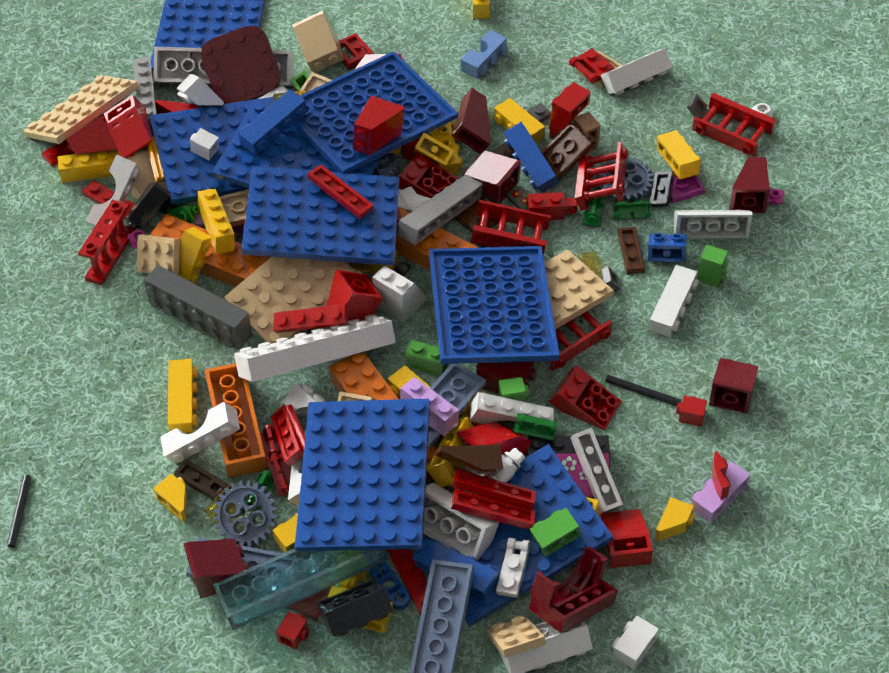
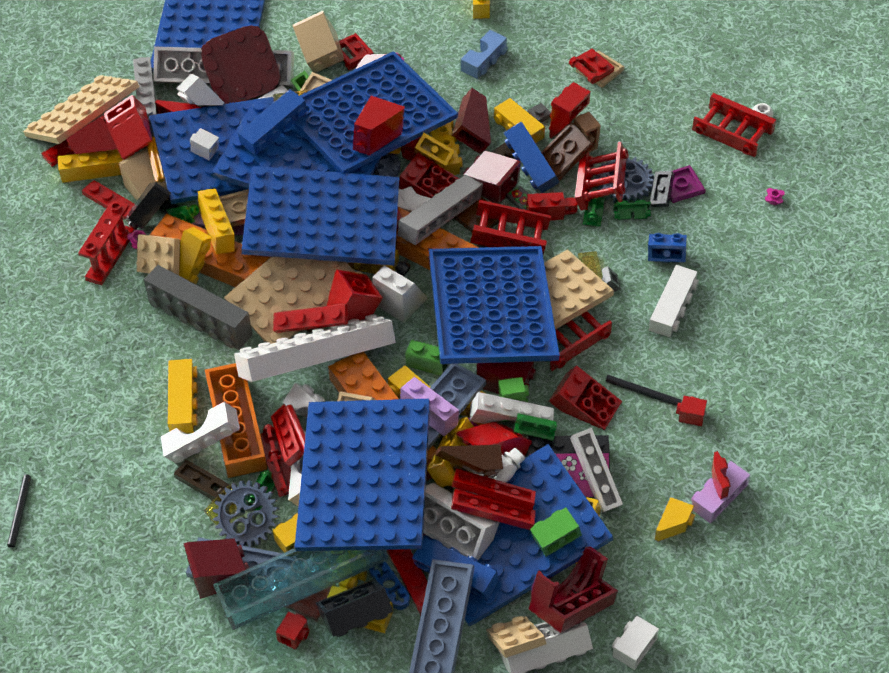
white arch [86,155,140,226] -> none
yellow slope [153,473,187,522] -> none
red plate [307,164,374,219] -> none
white plate [496,538,531,598] -> none
red slope [599,509,653,568] -> none
white brick [601,48,673,96] -> none
reddish brown tile [617,227,645,274] -> none
yellow brick [657,130,701,179] -> none
white slope [673,210,752,238] -> none
dark grey plate [686,94,707,118] -> none
bright green brick [697,244,730,288] -> none
dark red slope [709,358,759,414] -> none
dark red slope [729,157,770,213] -> none

